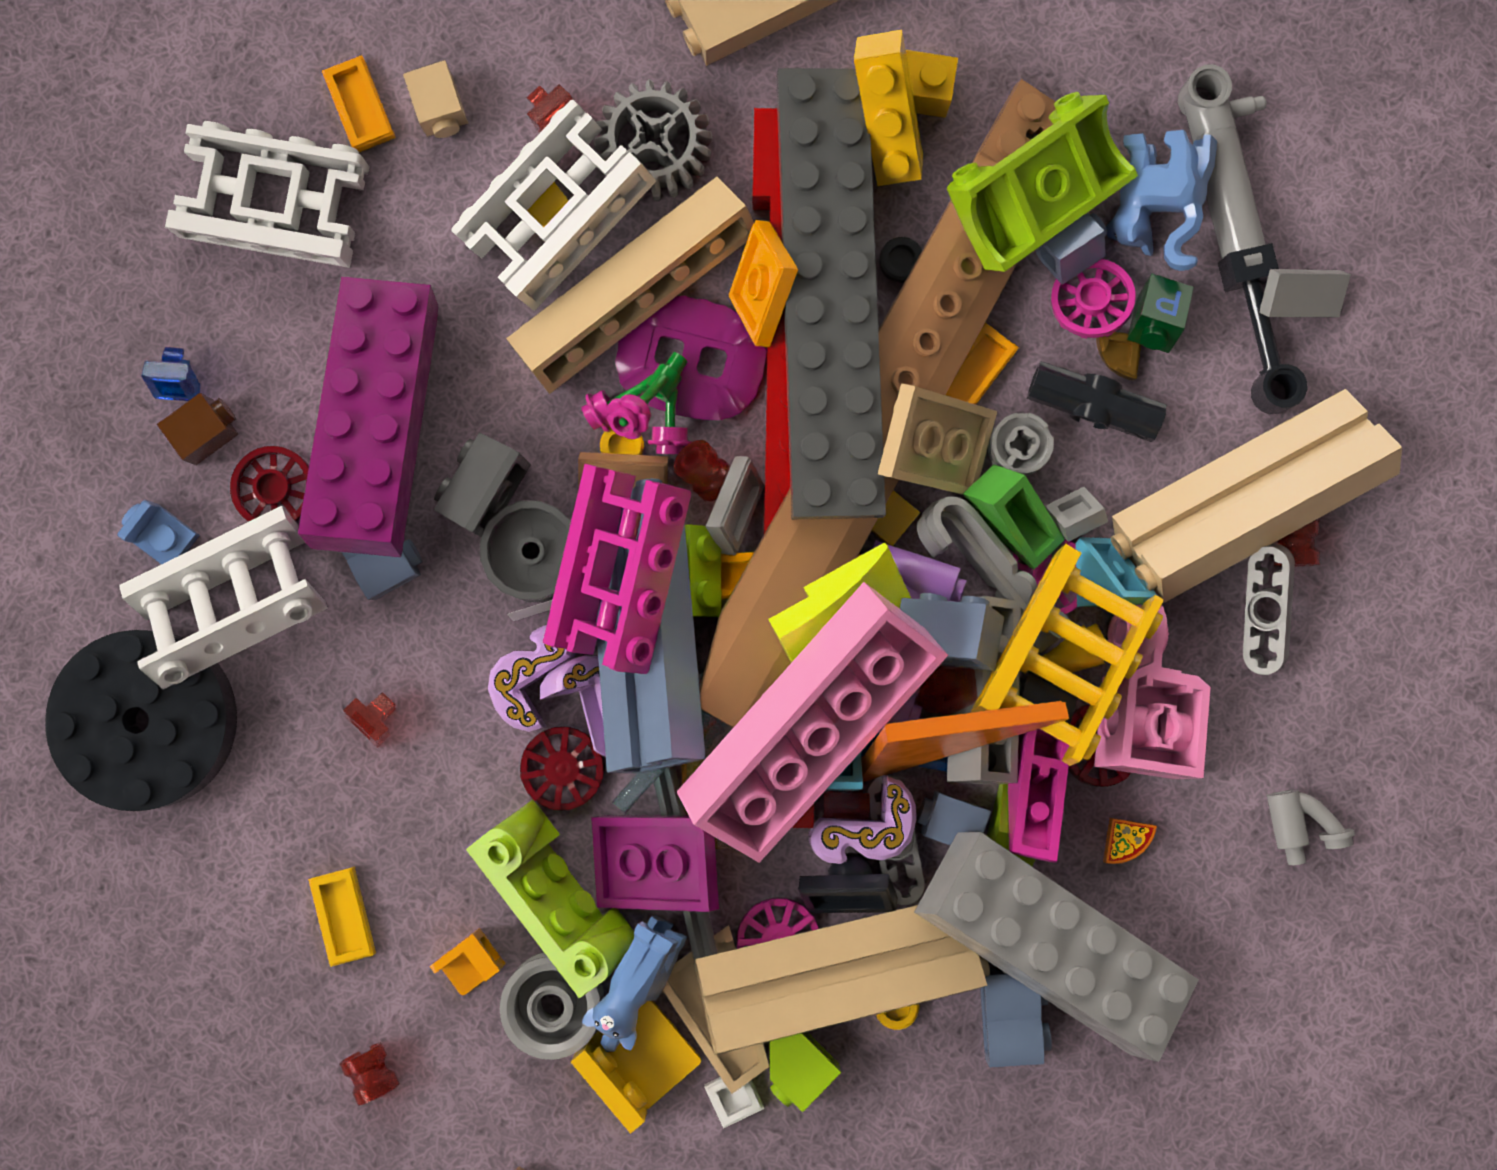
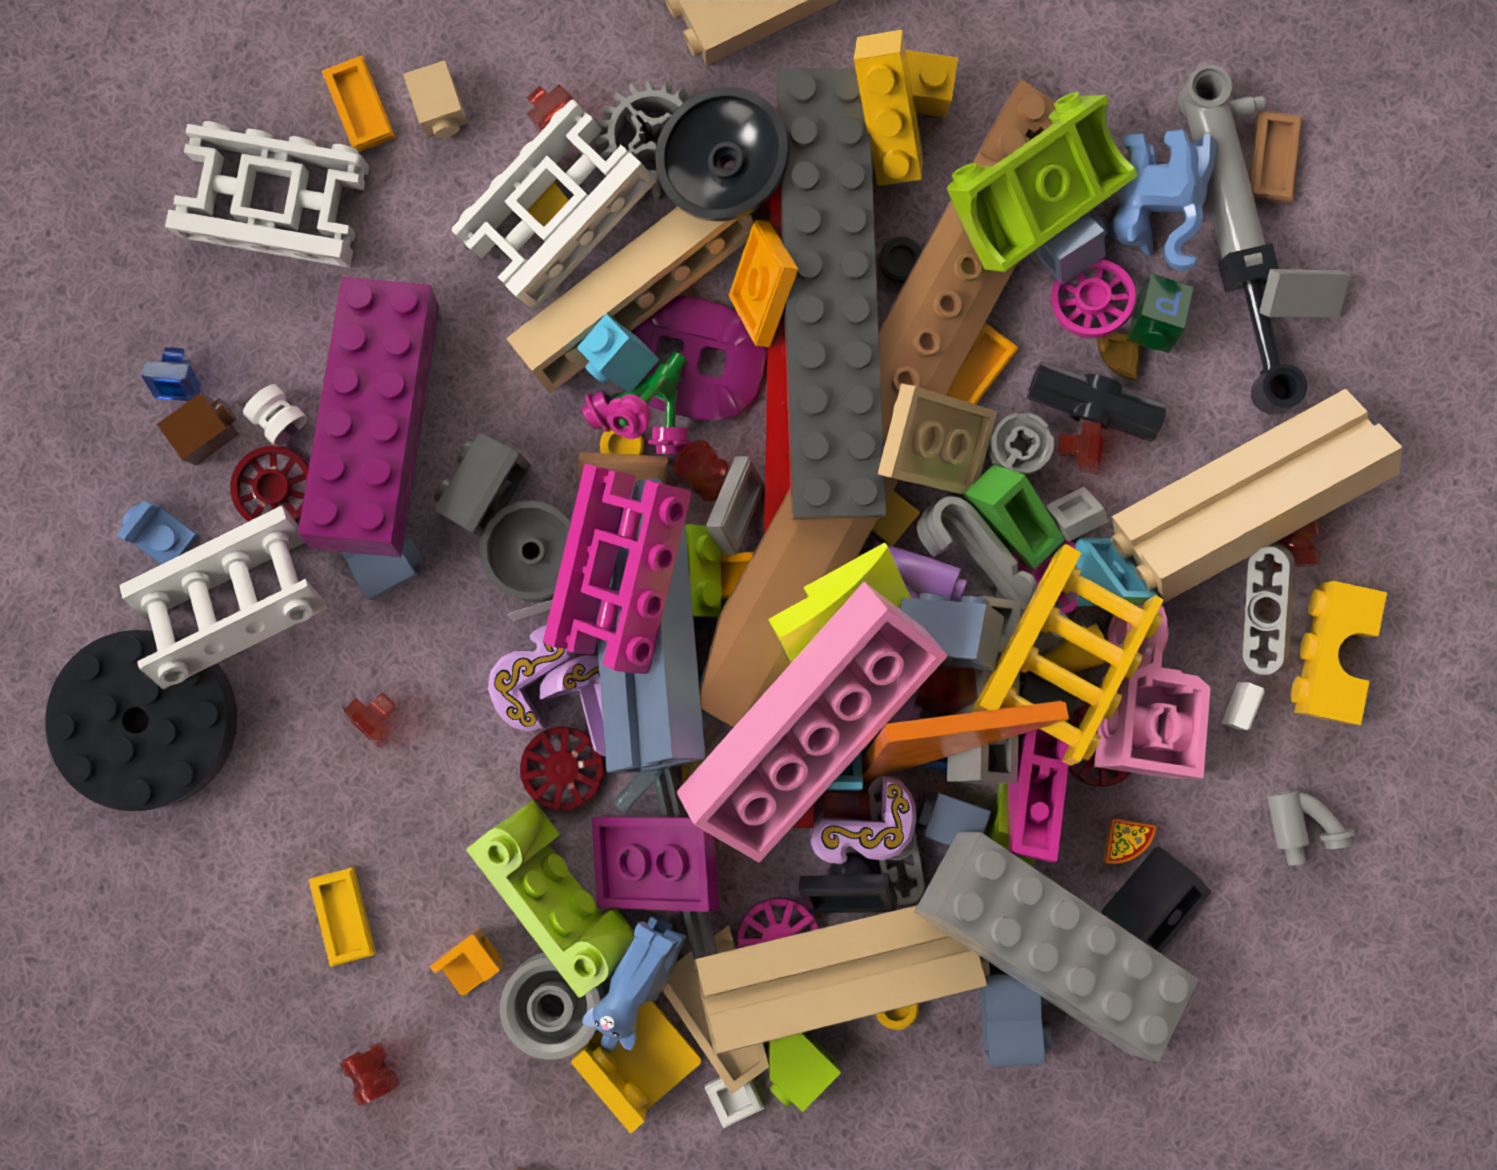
none -> white wheel [243,384,308,447]
none -> medium azure brick [577,314,659,393]
none -> black dish [655,87,790,221]
none -> clear red tile [1057,422,1106,475]
none -> black panel [1101,847,1211,953]
none -> white tile [1221,682,1265,731]
none -> medium nougat tile [1249,110,1303,205]
none -> yellow arch [1290,581,1387,725]

